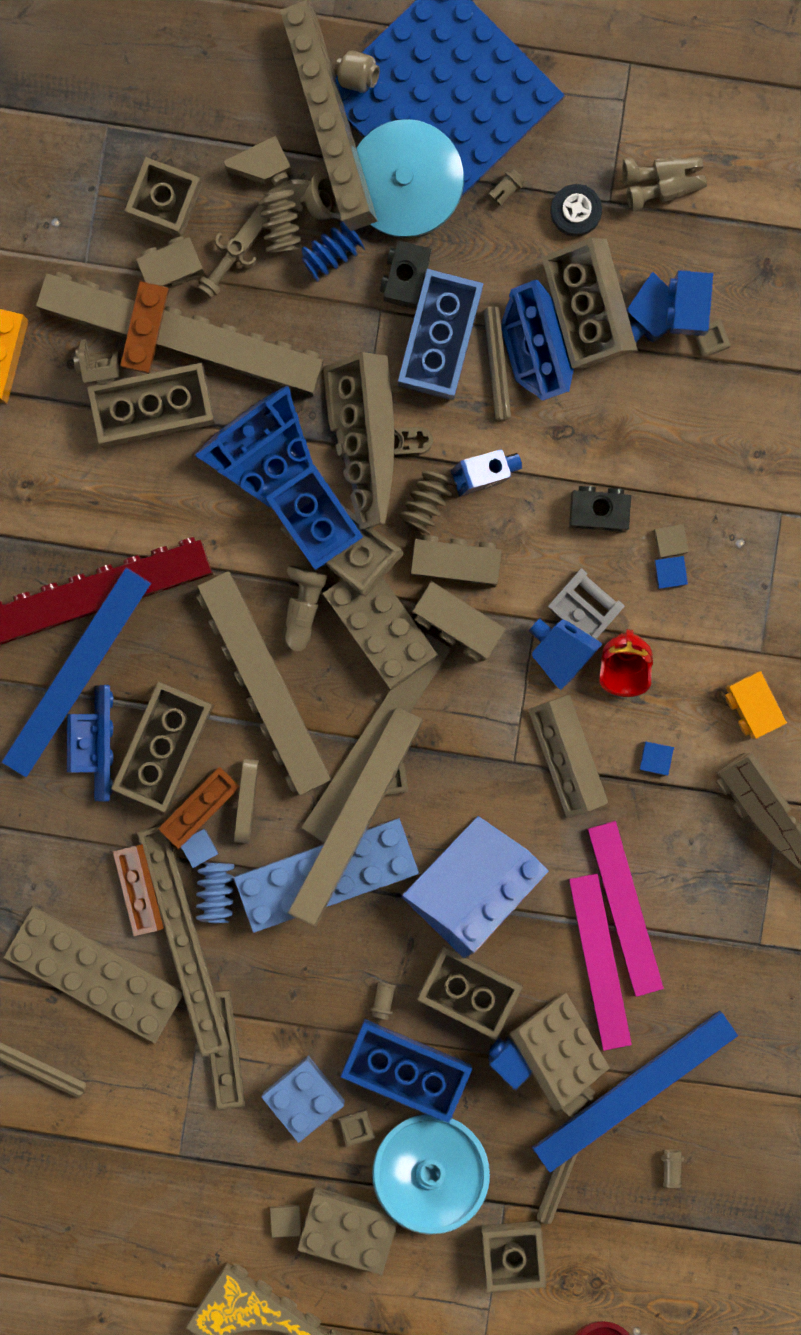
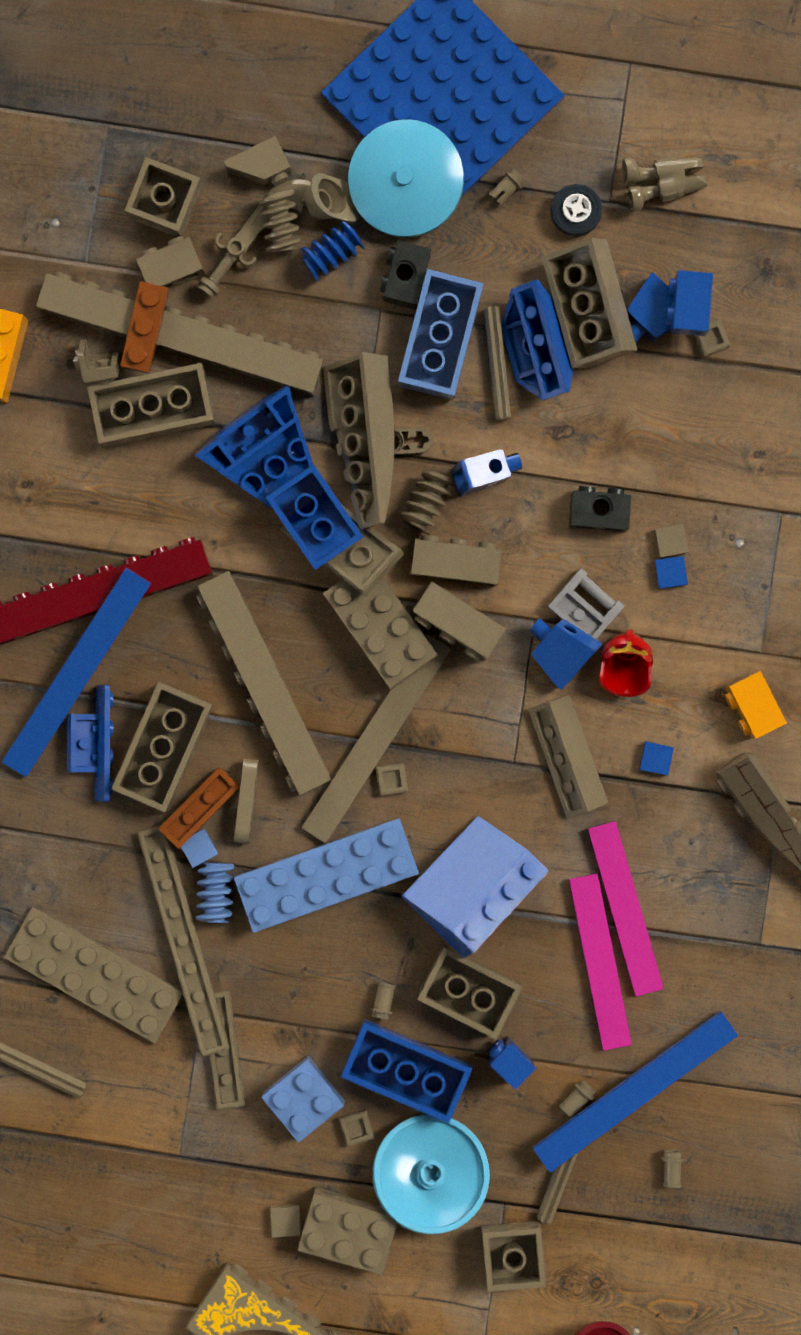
plate [113,844,164,936] -> none
dark tan brick [280,0,378,231] -> none
dark tan piece [282,566,327,651] -> none
dark tan tile [288,707,423,927] -> none
dark tan head [334,50,380,93] -> none
dark tan plate [510,993,610,1111] -> none

